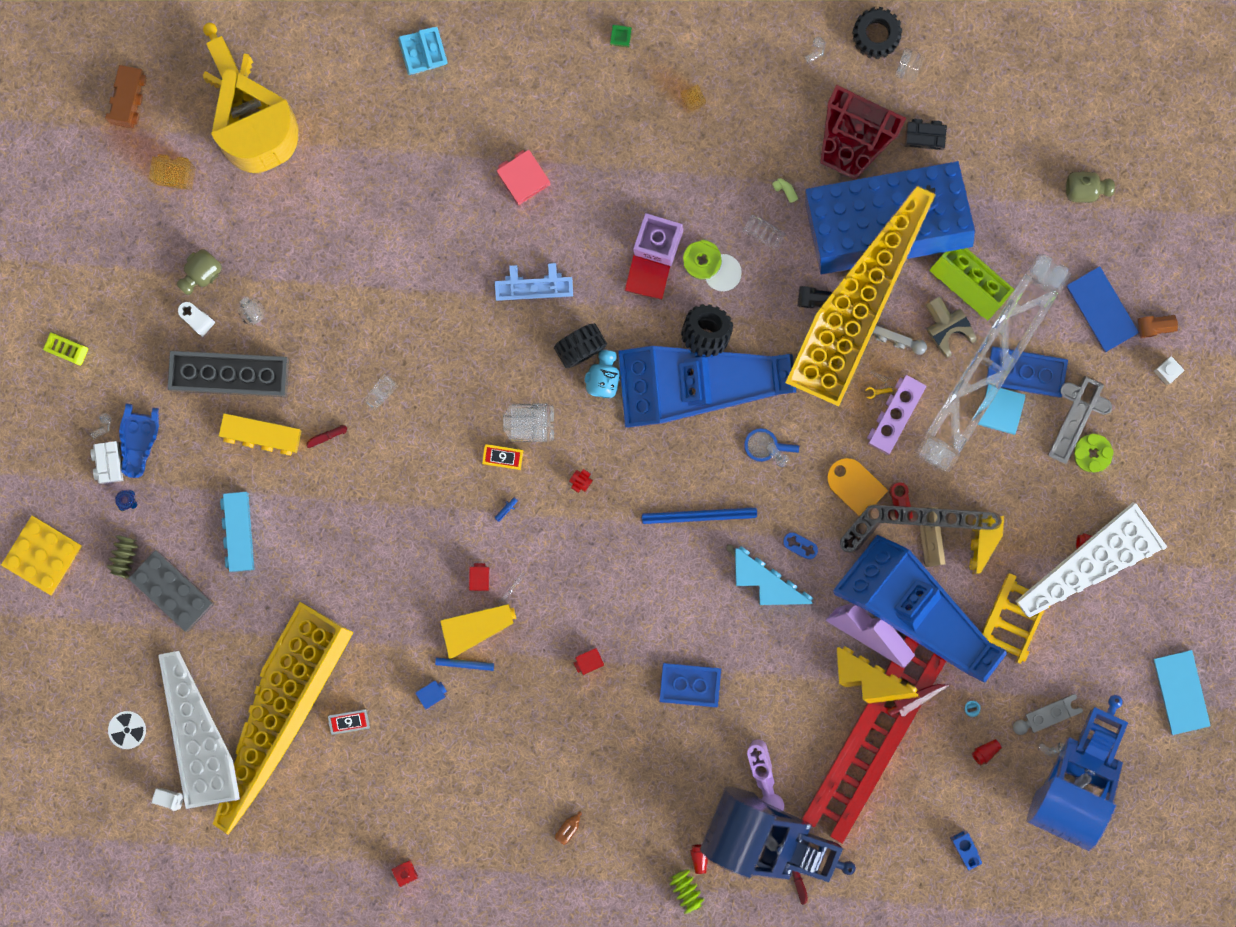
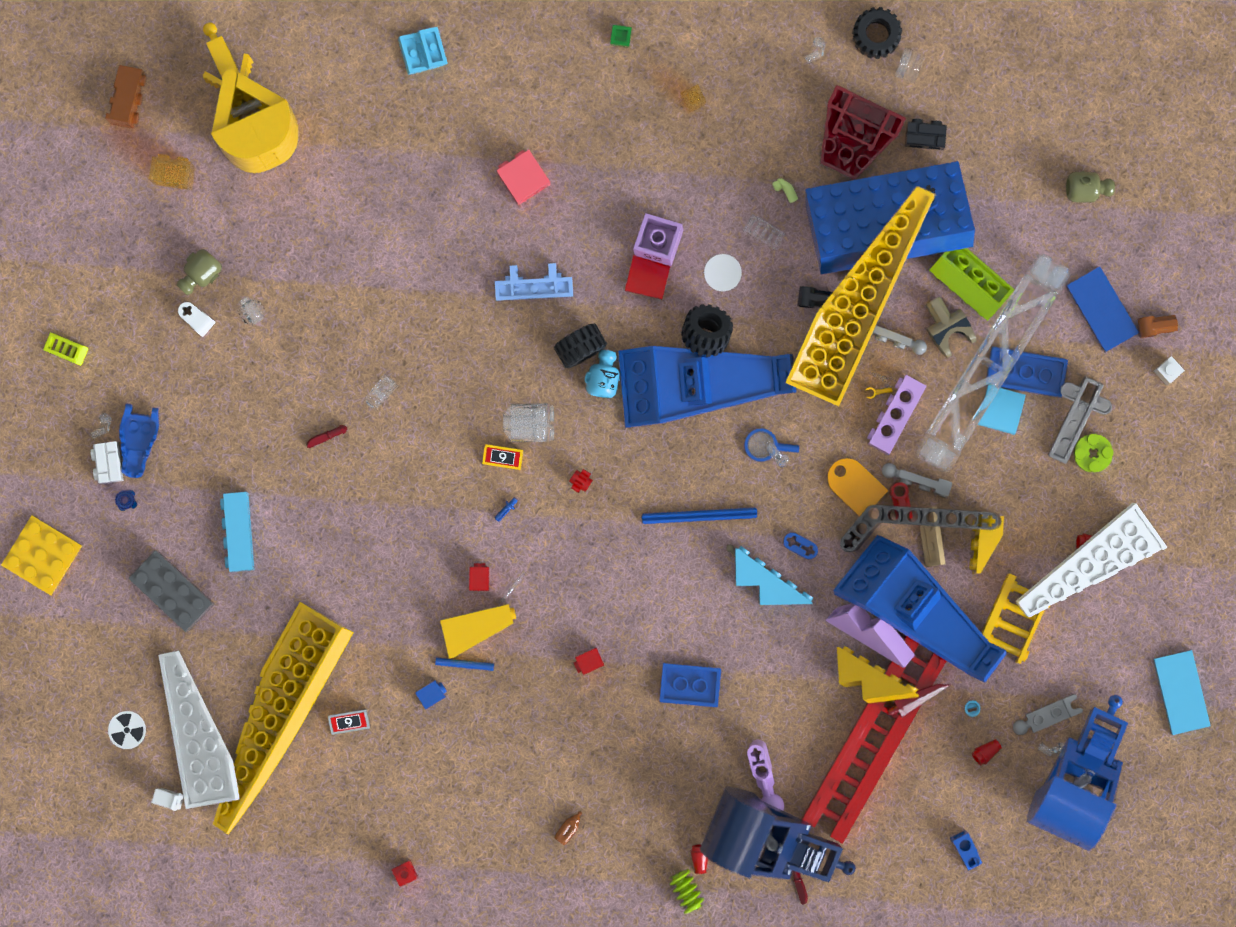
olive piece [107,535,139,578] -> none
dark grey brick [168,351,289,398] -> none
yellow brick [219,414,301,456] -> none
lime plate [683,240,722,280] -> none
none -> light grey plate [882,463,952,498]

